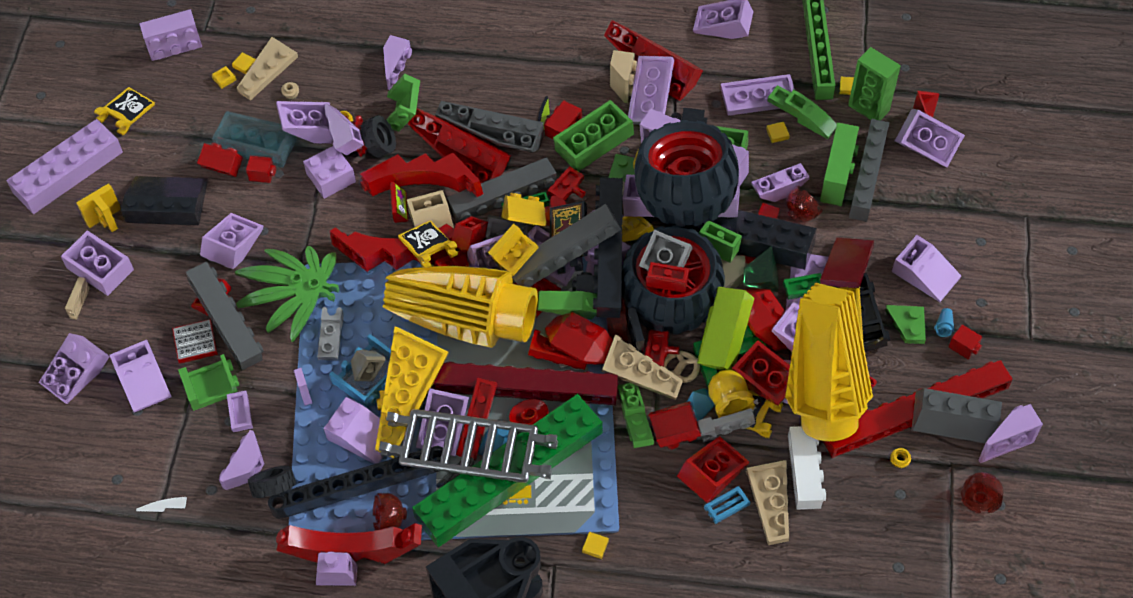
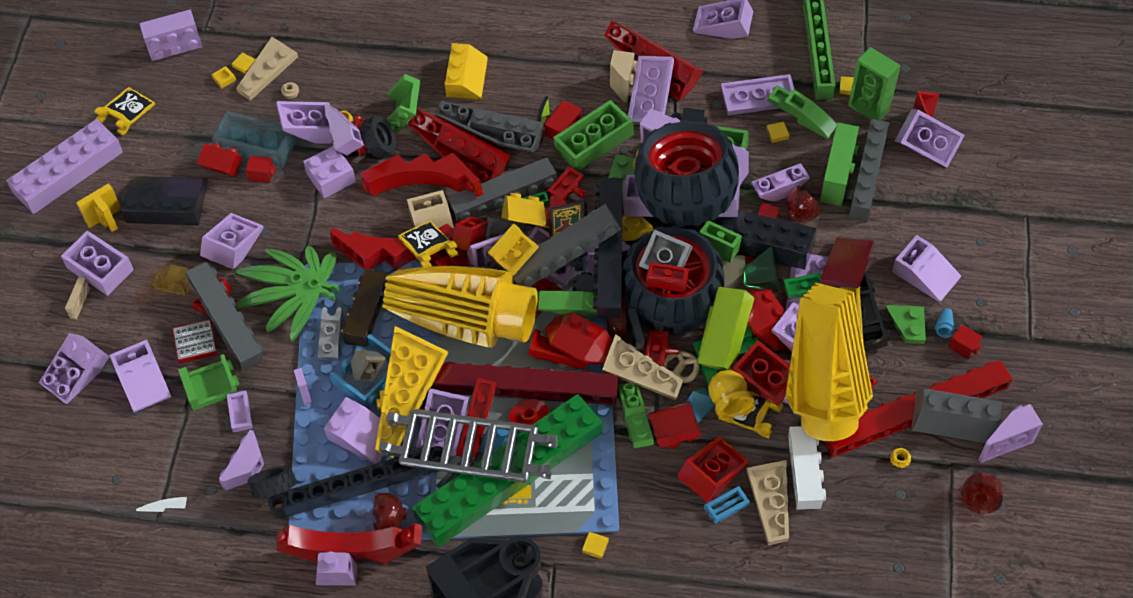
lavender slope [383,35,412,90] -> none
slope [390,182,408,223] -> none
light grey plate [697,408,755,442] -> none
none -> clear yellow slope [150,264,190,296]
none -> dark brown brick [341,269,388,347]
none -> yellow slope [445,43,488,100]

